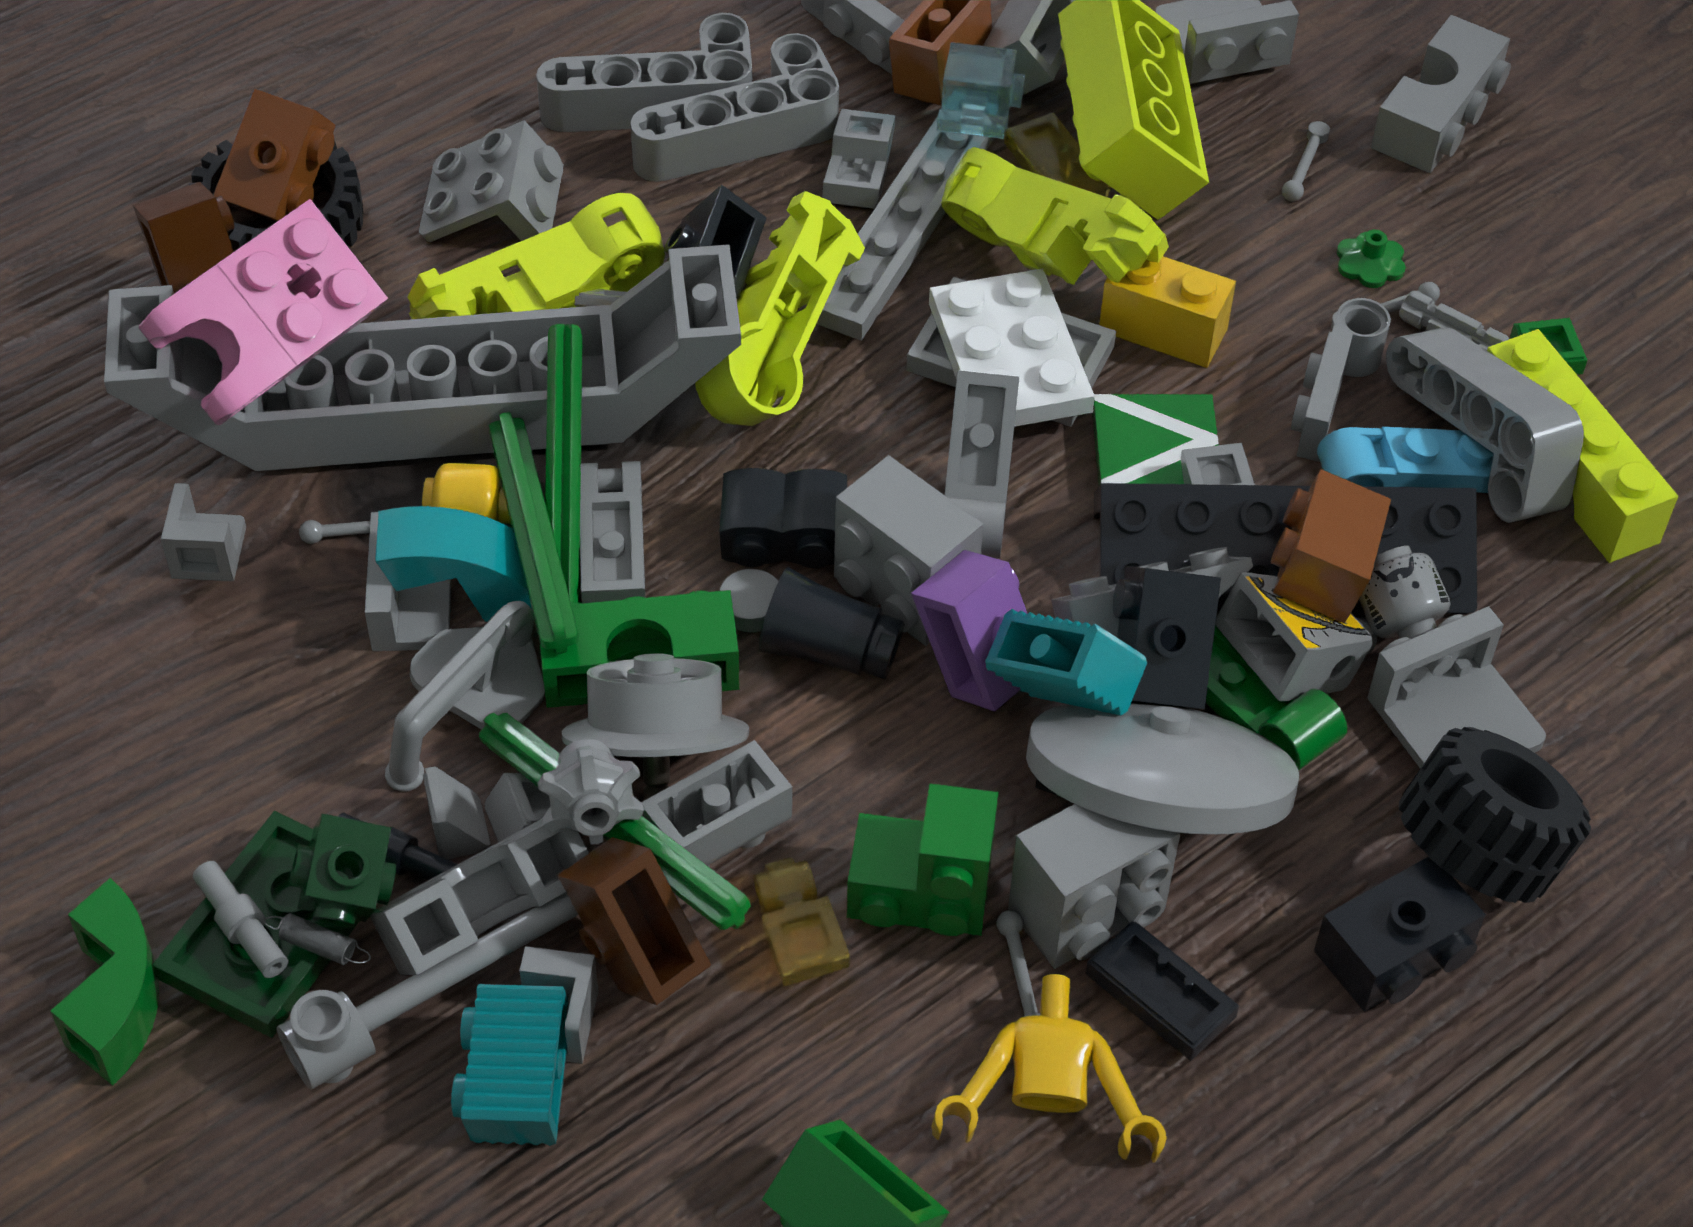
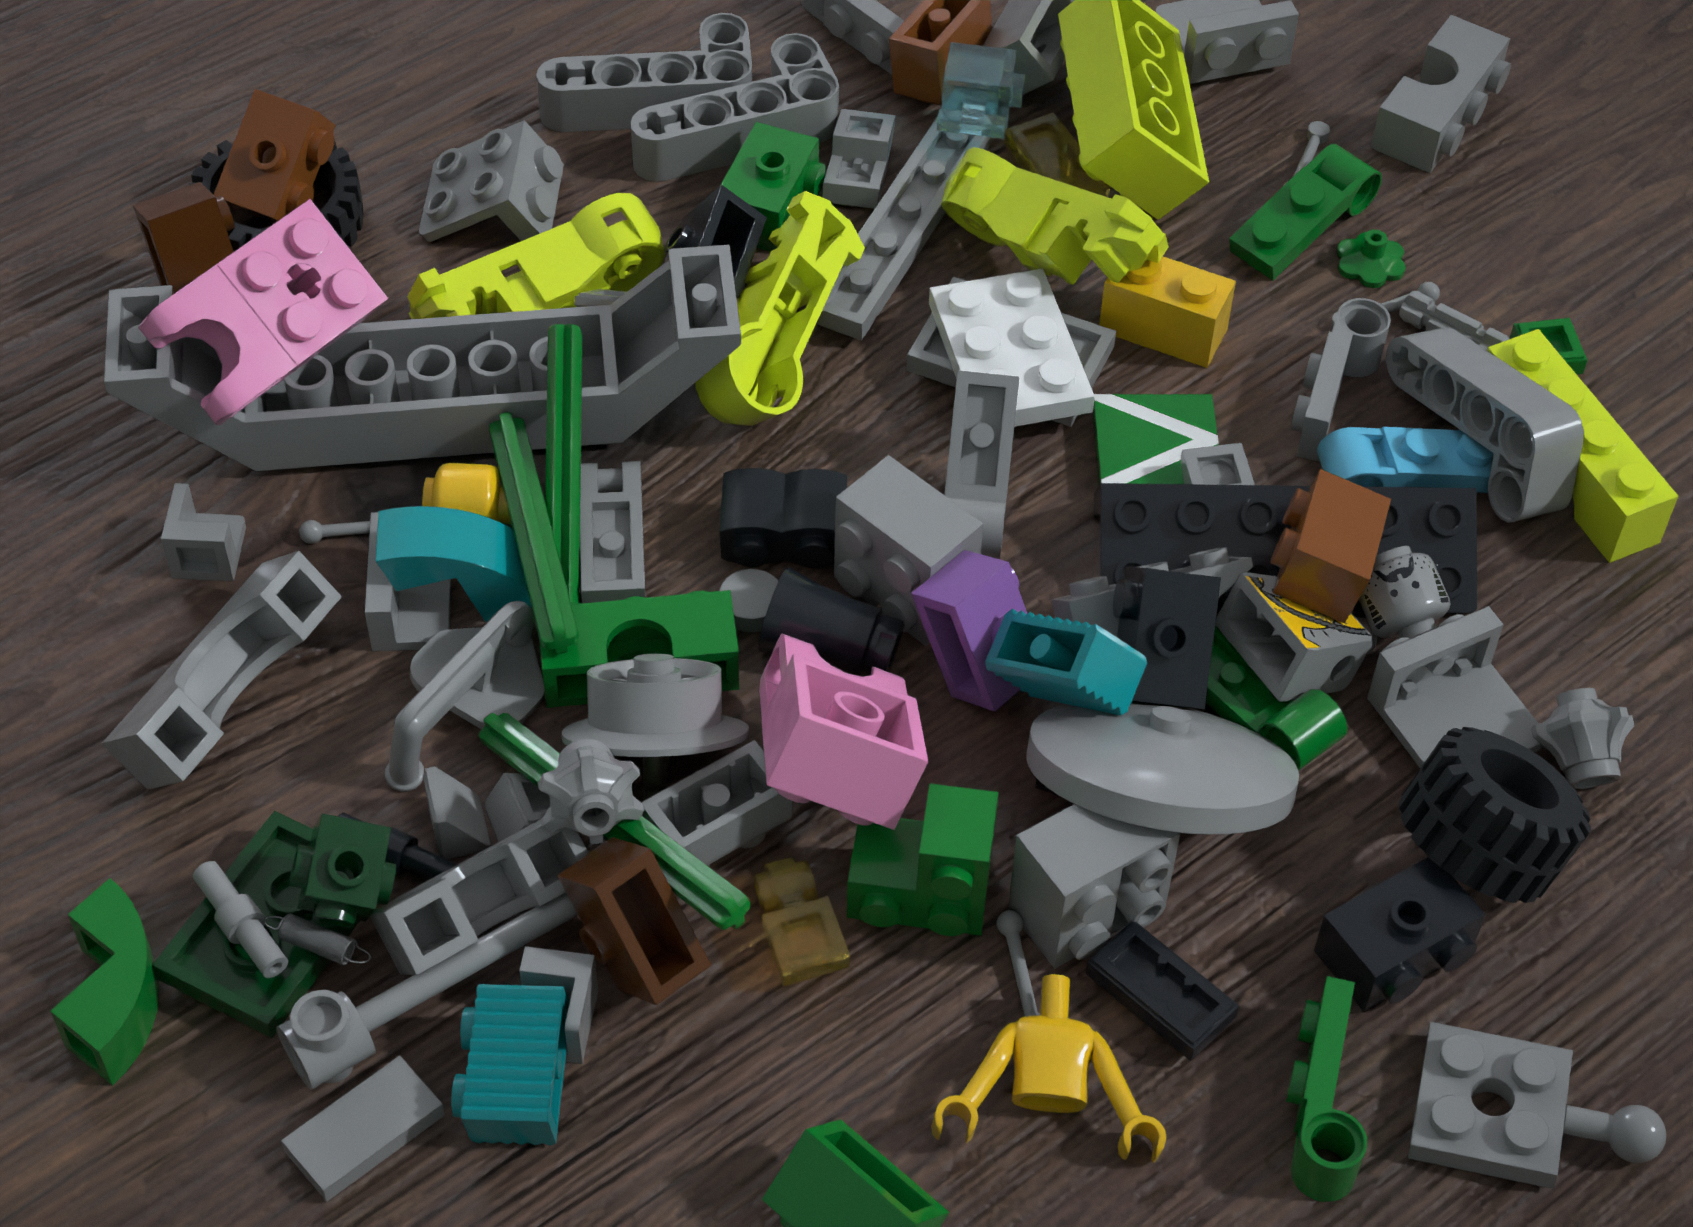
none -> light grey arch [101,550,342,790]
none -> light grey tile [281,1055,445,1202]
none -> green brick [721,122,825,252]
none -> bright pink brick [759,634,928,830]
none -> green plate [1229,144,1382,281]
none -> green plate [1286,976,1367,1202]
none -> light grey plate [1408,1022,1667,1189]
none -> light grey rock [1531,688,1634,789]

